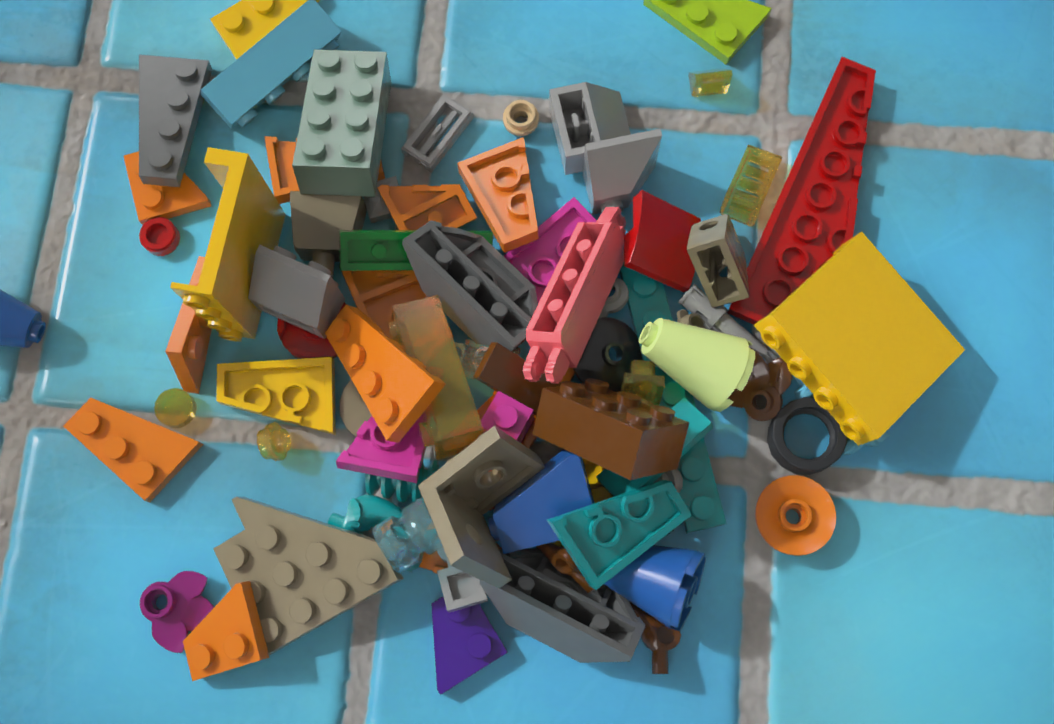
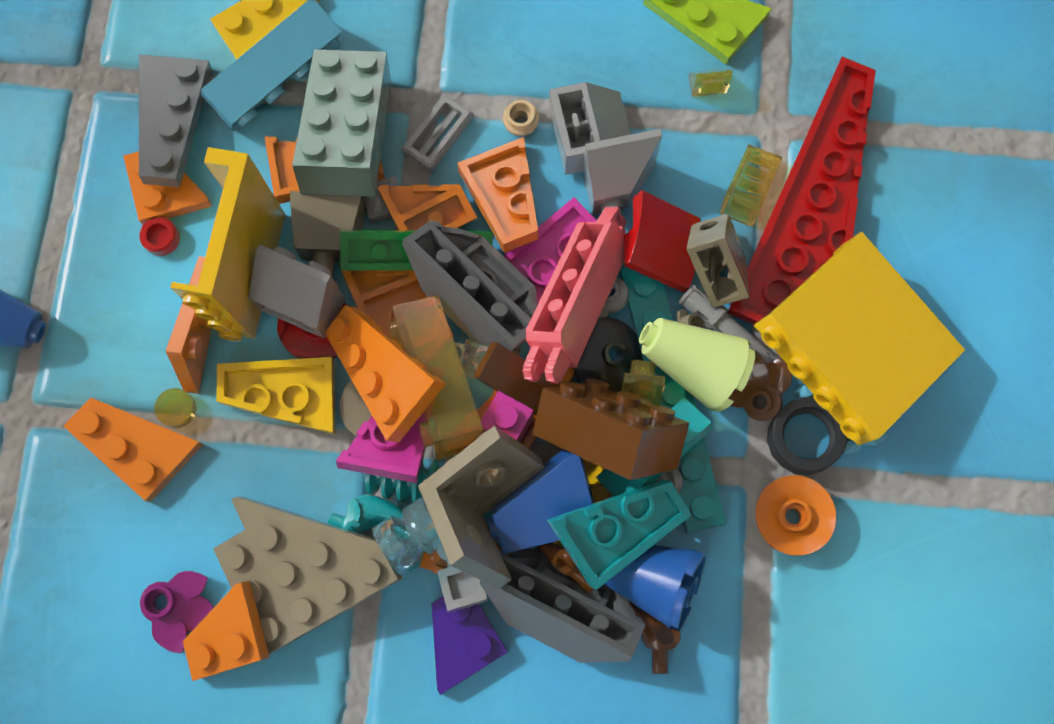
clear yellow plate [257,422,291,461] -> none

